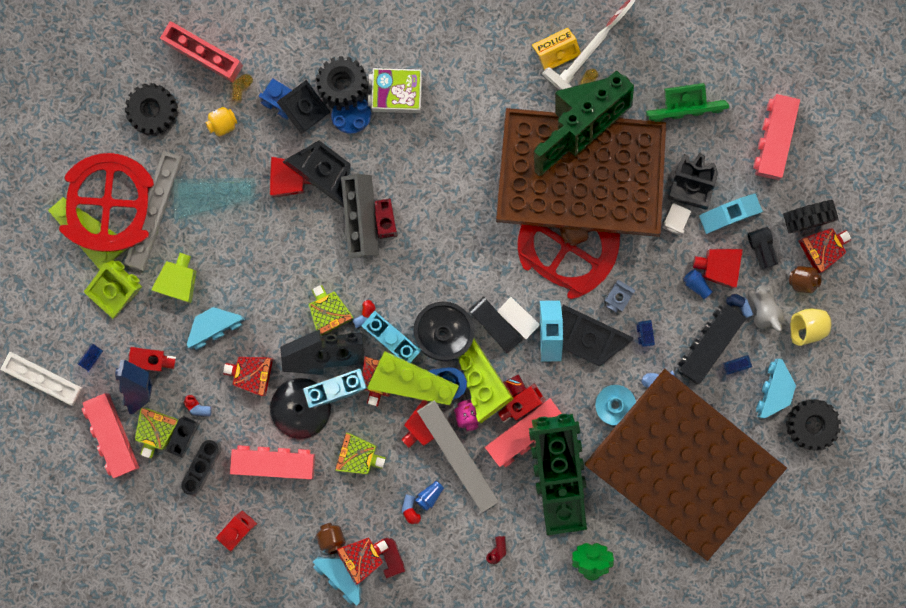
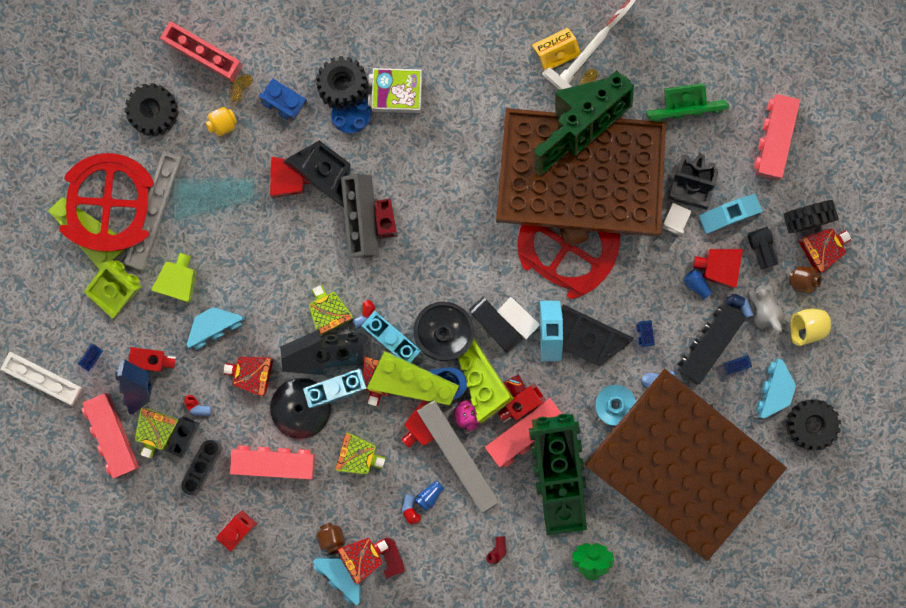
black plate [277,80,330,134] -> none
sand blue brick [604,280,635,313] -> none

